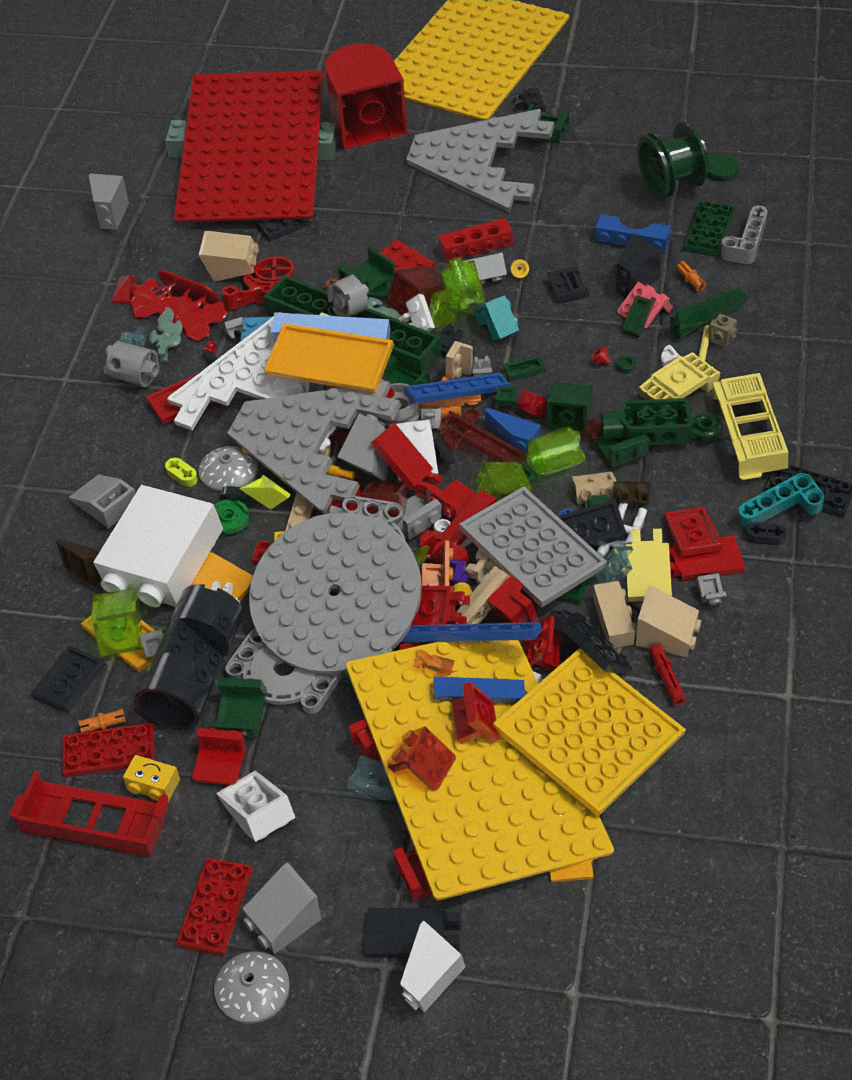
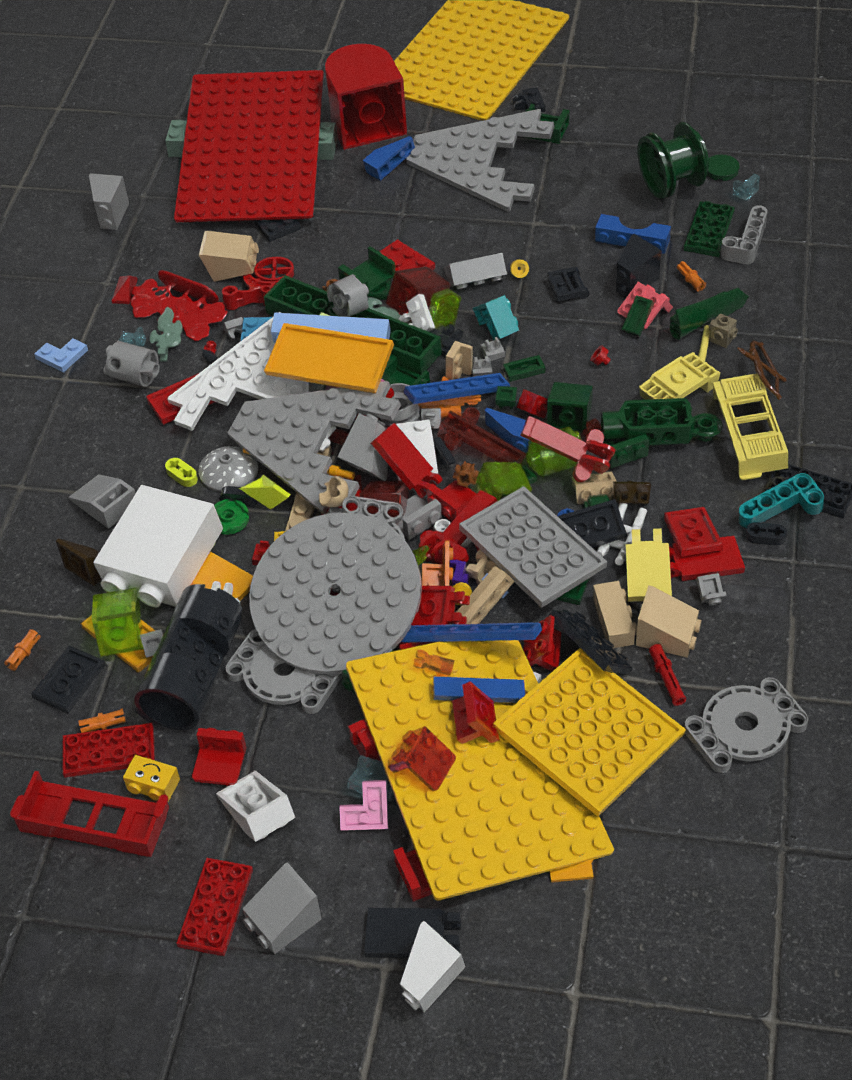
dark green panel [208,678,267,740] -> none
light grey dish [214,951,290,1024] -> none
red brick [438,218,513,262] -> none
clear neon green cylinder [439,257,486,310] -> none
red plate [487,576,539,623] -> none
clear light blue bracket [596,545,633,584] -> none
dark green tile [617,355,636,374] -> none
white tile [661,345,680,367] -> none
none -> orange pin [4,629,41,671]
none -> light blue plate [34,338,88,373]
none -> tan hair [319,476,349,508]
none -> bright pink plate [340,780,388,830]
none -> blue slope [363,136,415,181]
none -> dark orange gear [453,461,479,488]
none -> light grey tile [481,337,505,361]
none -> piece [520,416,616,483]
none -> light grey piece [684,677,808,773]
none -> clear light blue bracket [733,174,760,201]
none -> reddish brown piece [737,340,786,400]

